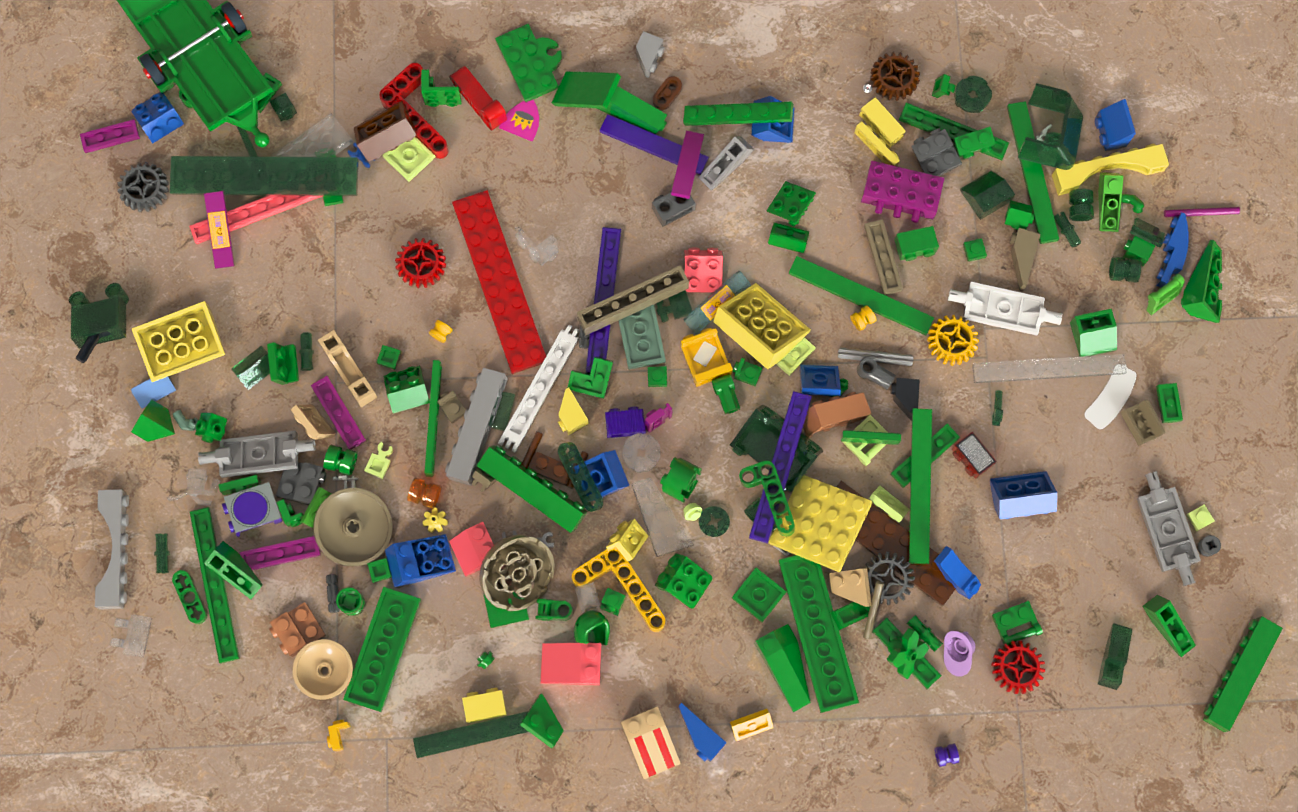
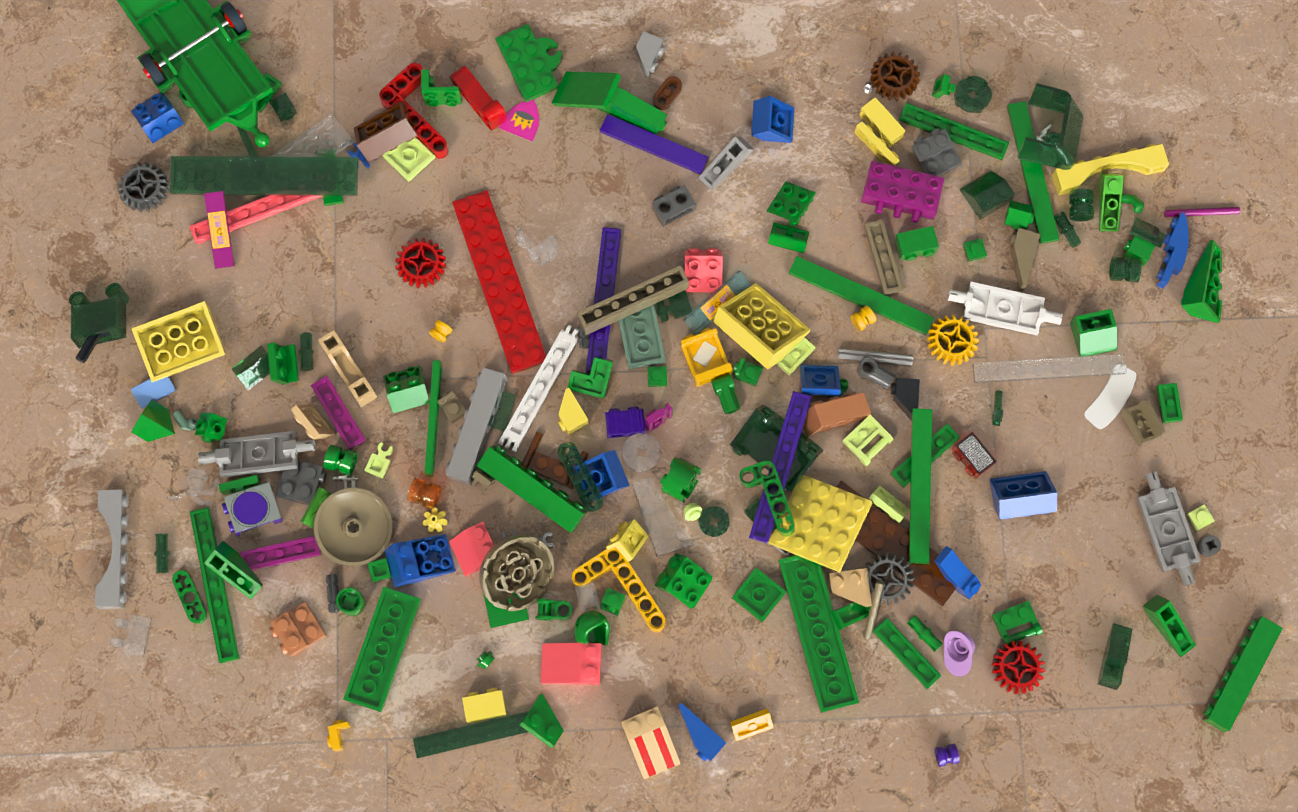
magenta plate [80,119,140,153] -> none
green bracket [276,499,304,527] -> none
tan dish [293,639,353,700] -> none
green plate [376,345,402,370] -> none
magenta slope [671,130,704,199] -> none
green plate [683,101,794,126] -> none
green wedge [754,624,811,713] -> none
green tile [841,430,901,445] -> none
green plant [887,628,929,679] -> none
green brick [953,127,996,159] -> none
blue slope [1094,99,1136,151] -> none
bright green plate [1146,273,1185,316] -> none

